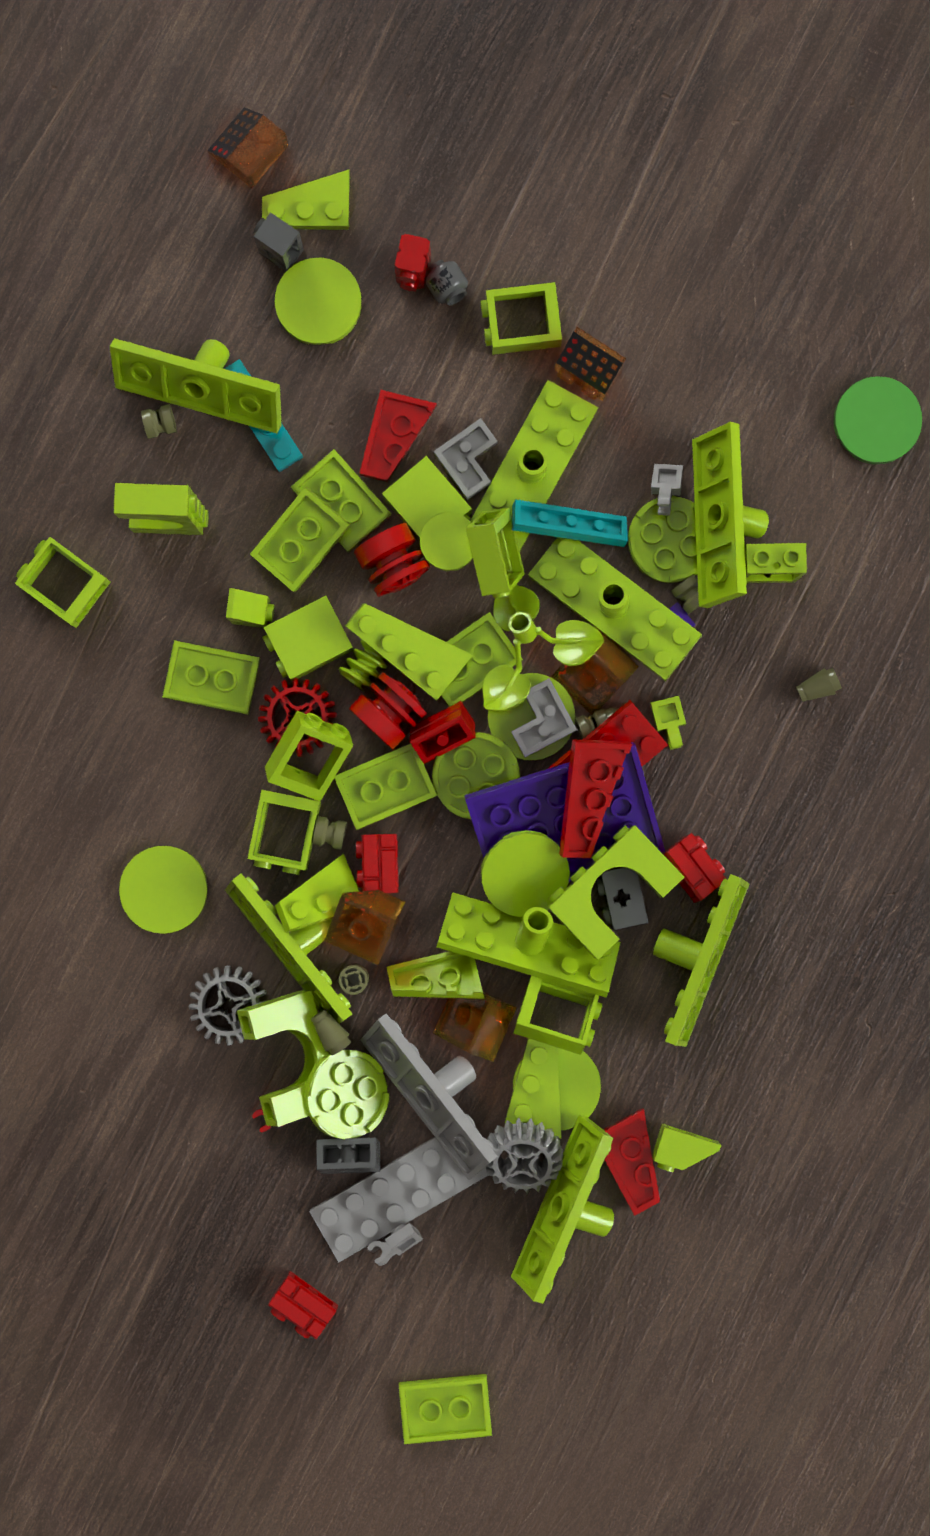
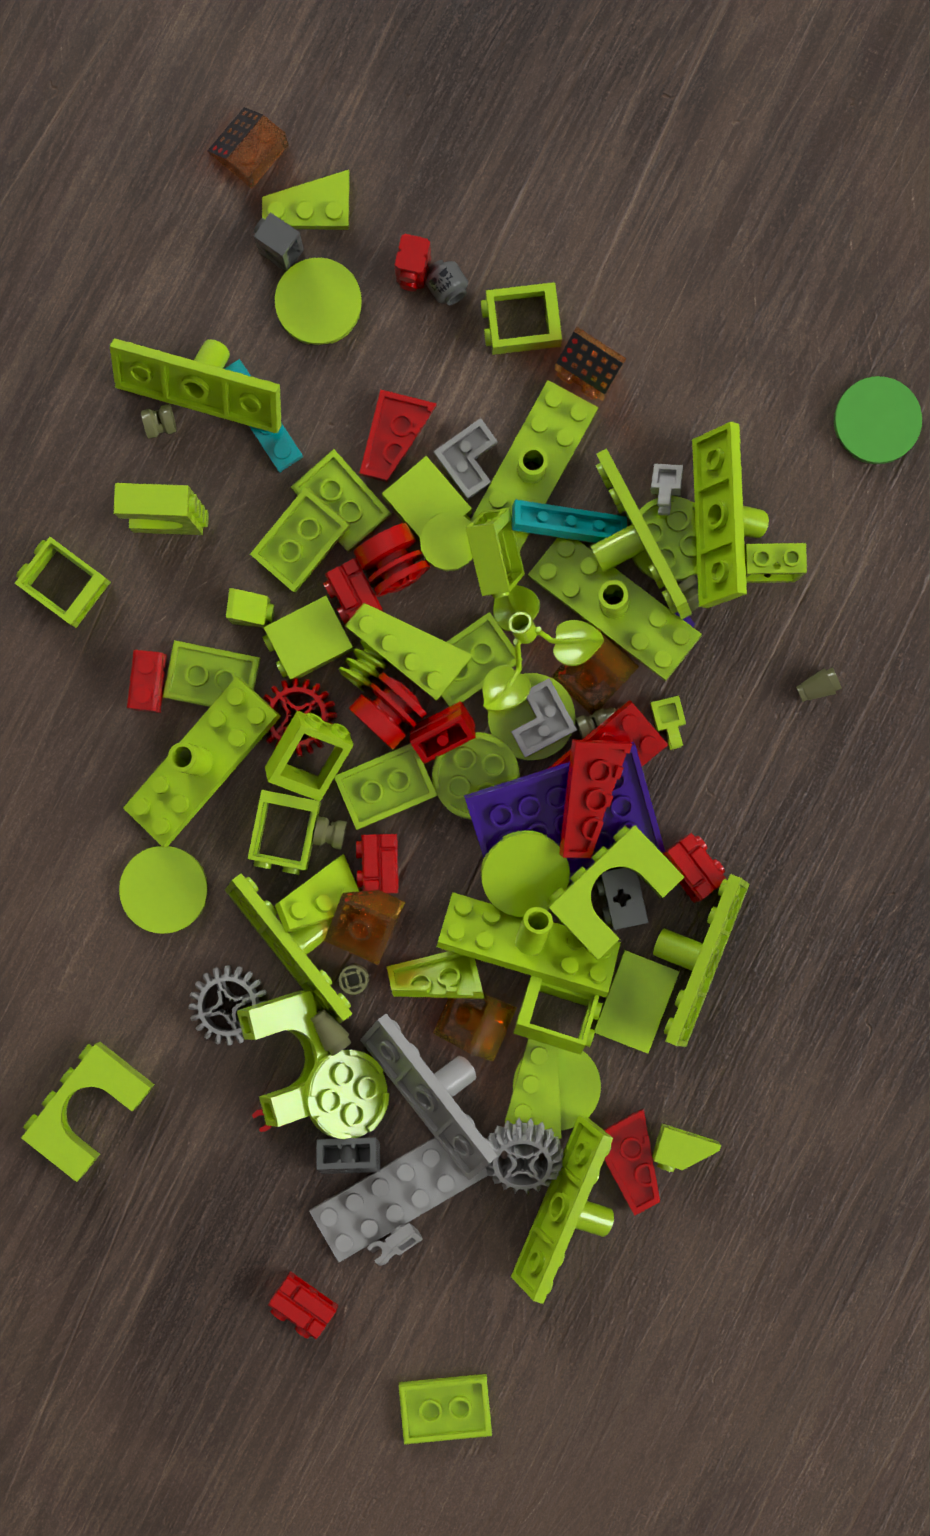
none -> lime arch [21,1042,155,1182]
none -> lime plate [123,676,281,848]
none -> red brick [127,650,167,713]
none -> red brick [323,558,384,624]
none -> lime plate [590,448,692,619]
none -> lime tile [594,950,680,1053]

